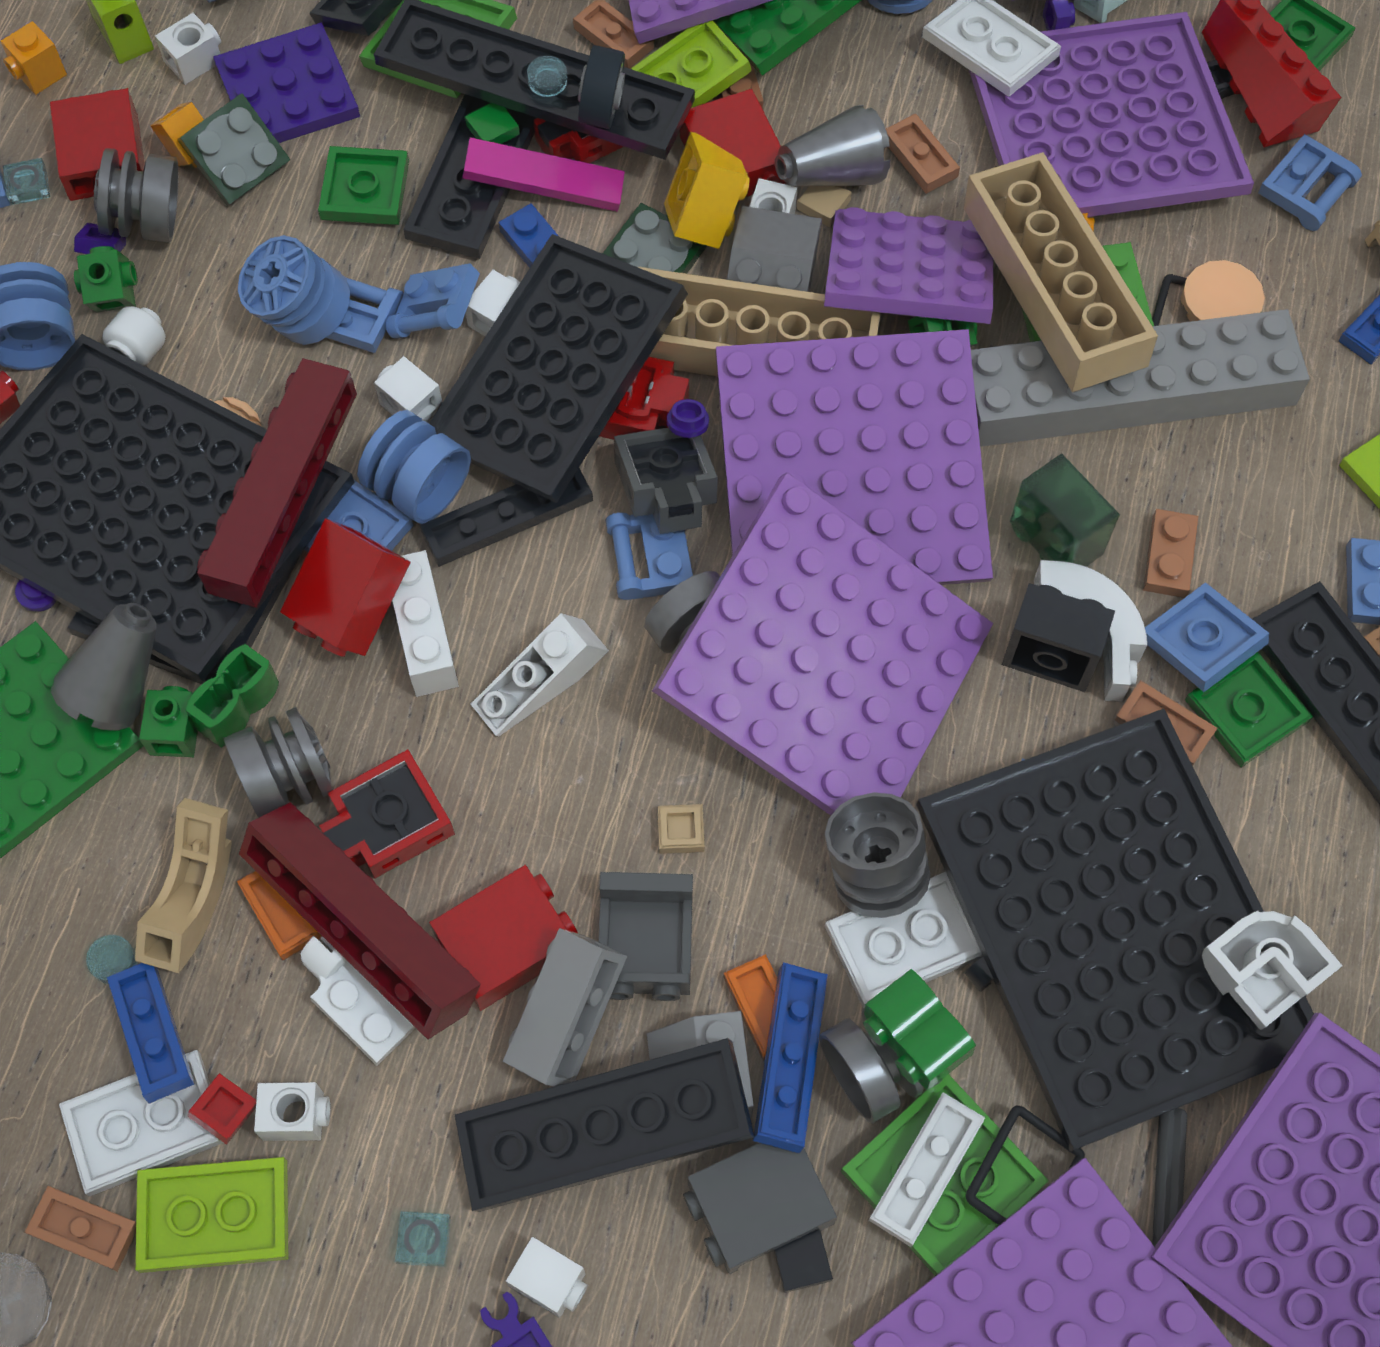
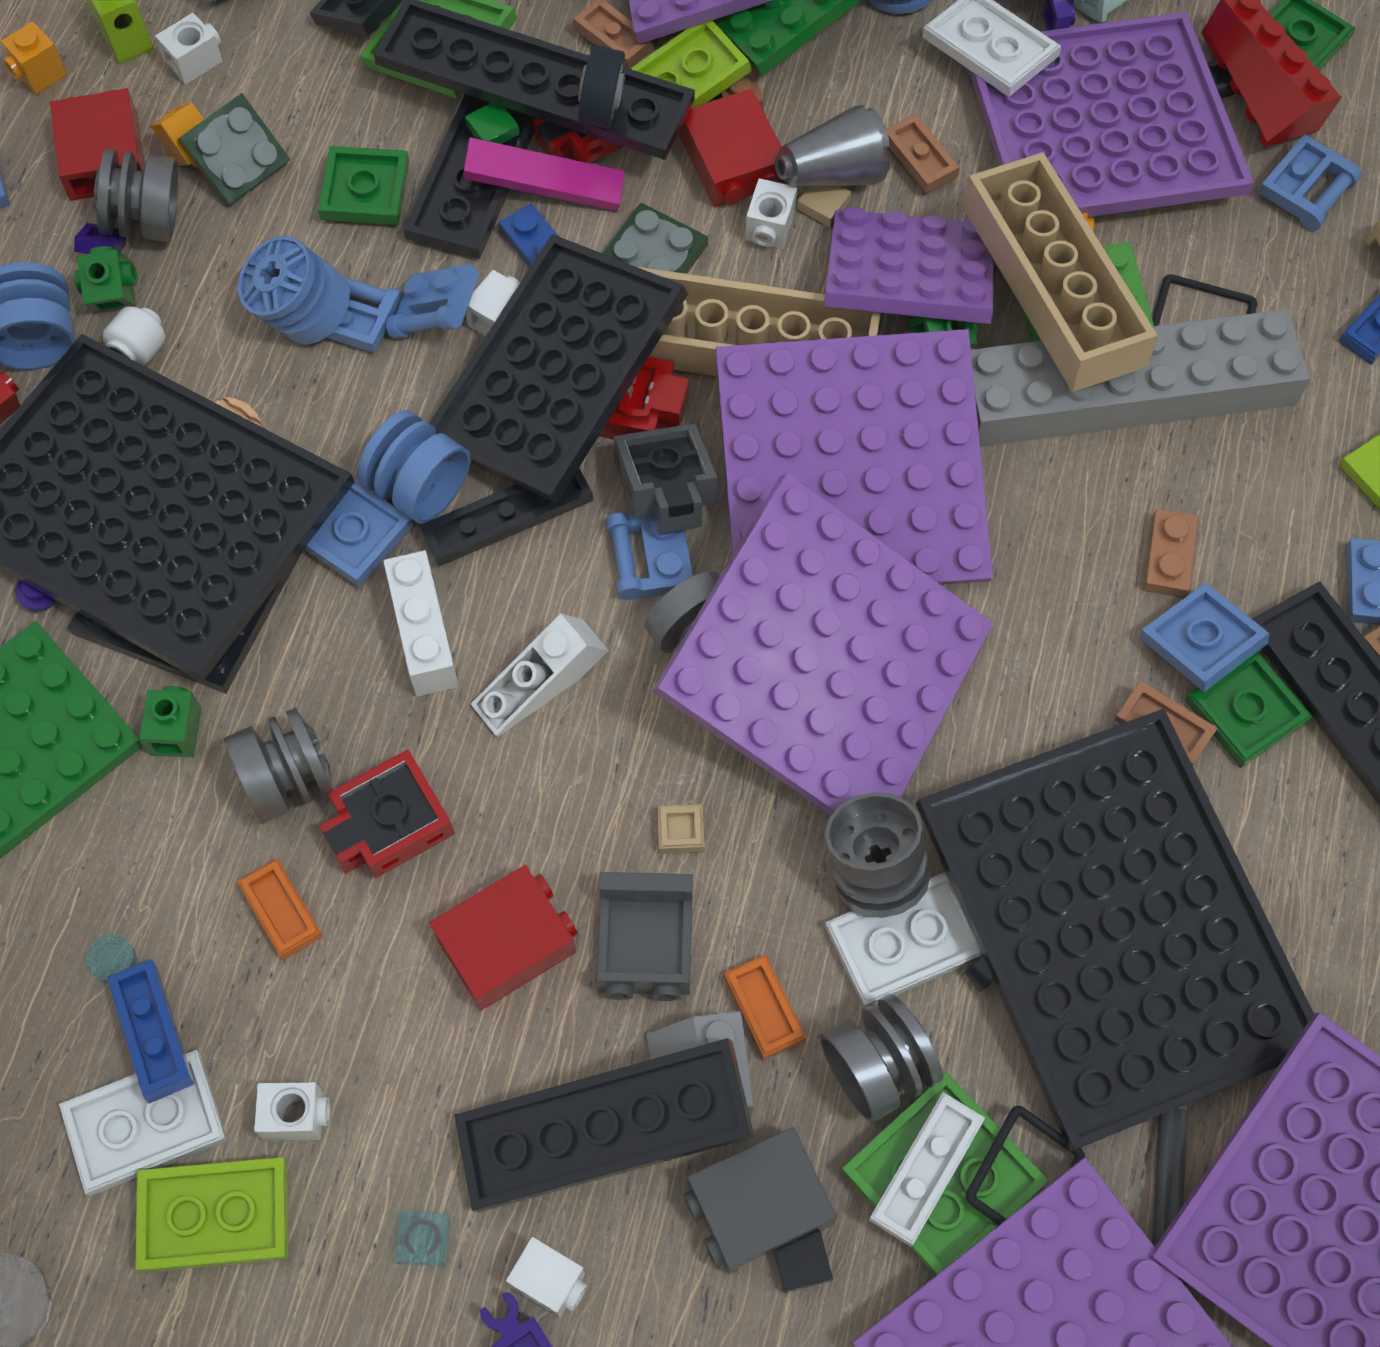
clear light blue tile [3,158,50,205] -> none
nougat plate [24,1186,136,1272] -> none
flat silver cone [51,603,157,730] -> none
tan arch [135,798,232,973] -> none
green brick [186,644,279,748] -> none
red plate [188,1073,256,1145] -> none
dark red brick [197,358,357,608] -> none
dark purple plate [213,22,360,143] -> none
dark red brick [239,802,481,1040] -> none
red brick [280,518,411,657] -> none
white plate [300,936,415,1066] -> none
white brick [374,356,443,422] -> none
light grey brick [503,928,627,1086] -> none
clear light blue tile [527,56,567,97] -> none
yellow slope [664,132,750,249] -> none
dark purple plate [667,399,709,438] -> none
flat silver slope [727,206,822,292] -> none
blue tile [753,962,828,1153] -> none
green brick [863,969,976,1090] -> none
black brick [1001,583,1115,692] -> none
clear green brick [1010,453,1120,567] -> none
white arch [1034,560,1147,702] -> none
light nougat tile [1180,260,1265,322] -> none
white brick [1202,911,1343,1030] -> none

